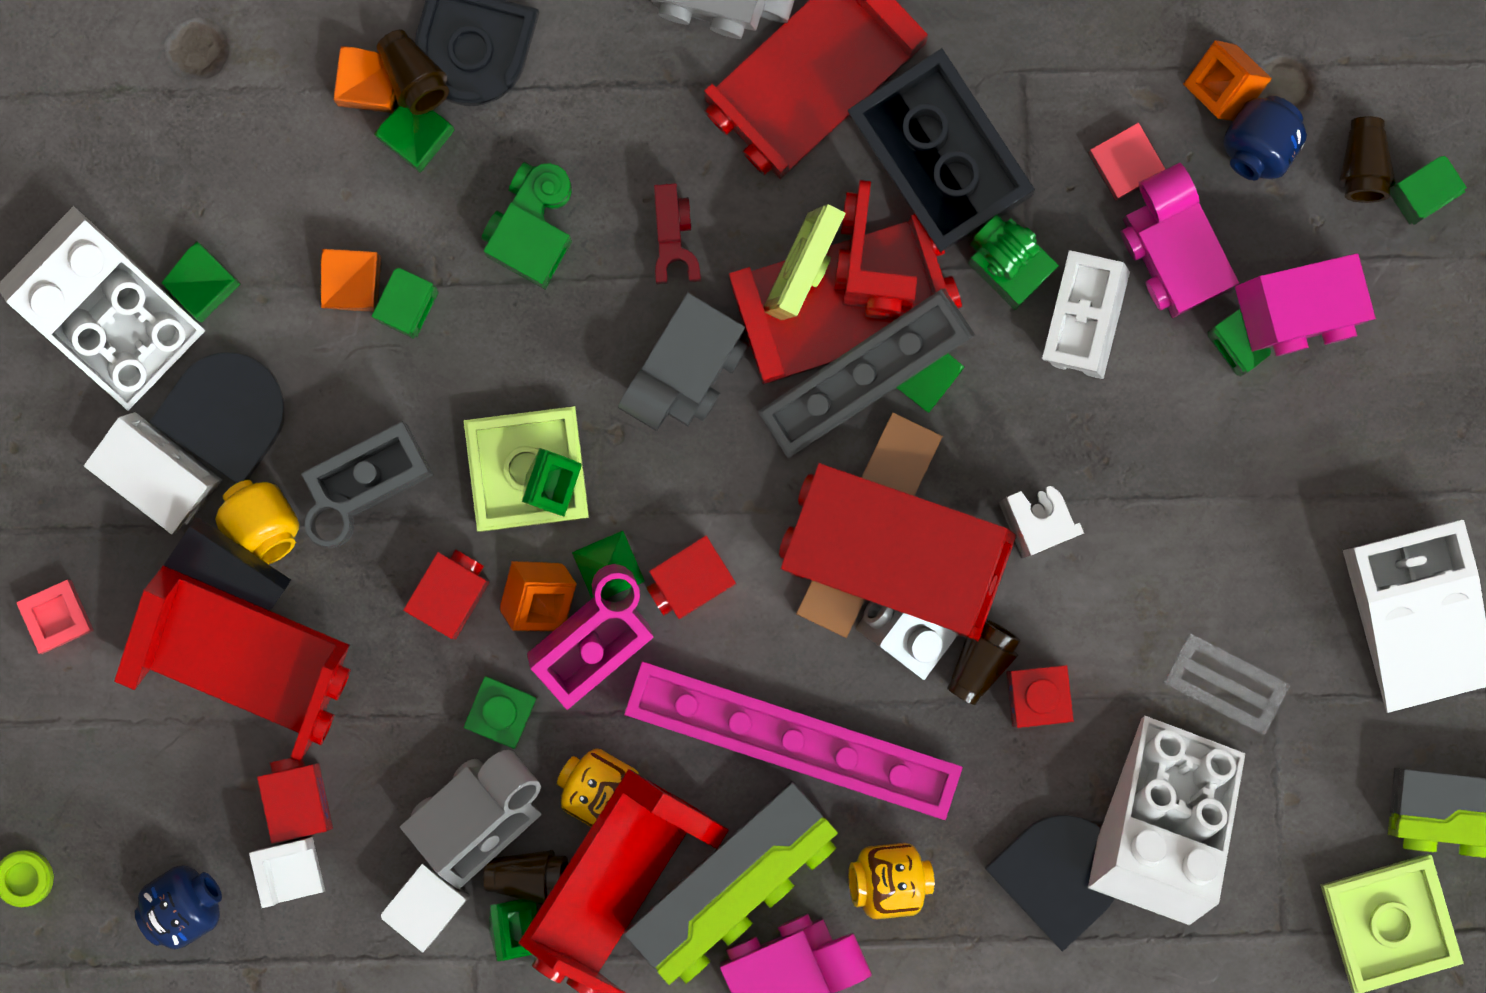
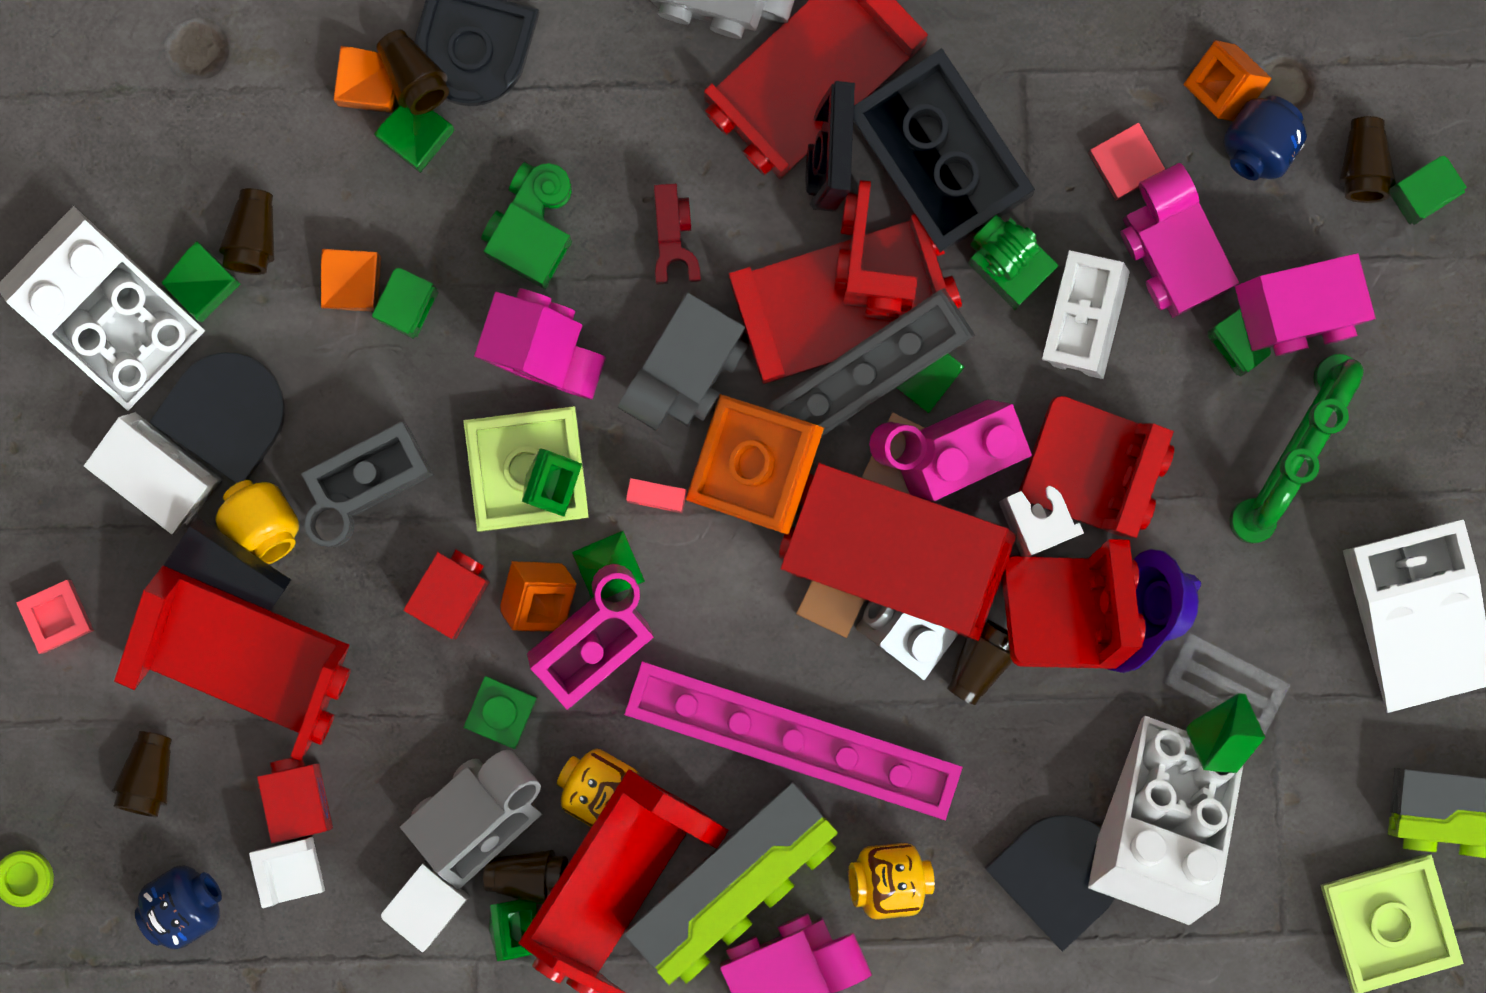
red brick [646,536,736,620] -> none
yellowish green plate [763,204,846,320] -> none
red brick [1006,665,1074,728] -> none
none -> dark brown cone [112,731,172,817]
none -> dark brown cone [219,188,275,275]
none -> dark pink hinge [474,288,606,400]
none -> coral tile [626,478,687,513]
none -> orange tile [685,394,824,535]
none -> black tile [805,81,855,212]
none -> dark pink hinge [869,399,1032,501]
none -> red bracket [1002,539,1146,669]
none -> red bracket [1019,396,1174,538]
none -> dark purple piece [1108,549,1201,673]
none -> green slope [1186,693,1265,773]
none -> green bar [1229,354,1364,544]

